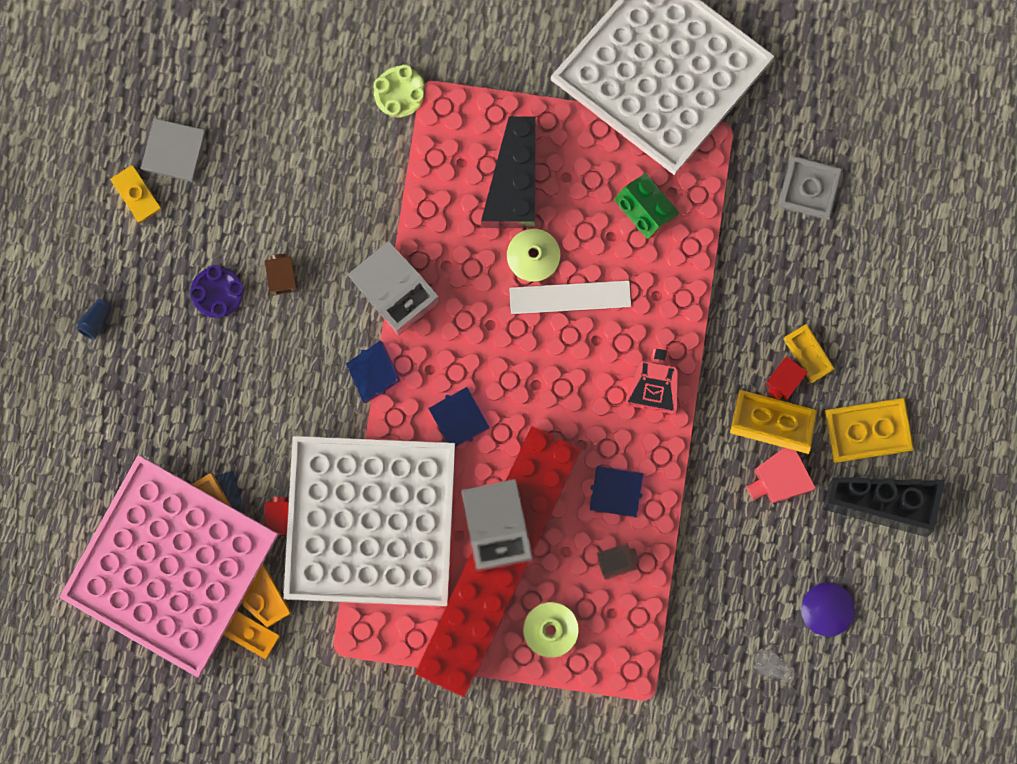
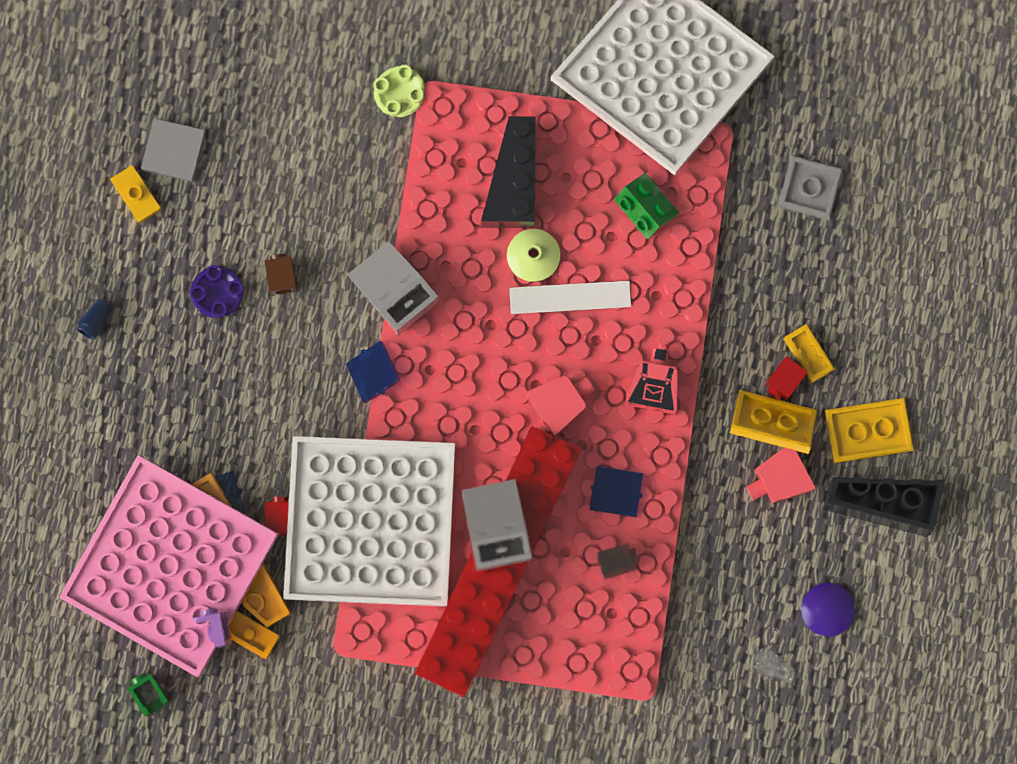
clear blue piece [428,387,490,447] -> none
yellowish green dish [524,602,578,658] -> none
none -> green window [127,672,171,716]
none -> medium lavender bracket [194,608,232,647]
none -> coral torso [526,375,594,438]

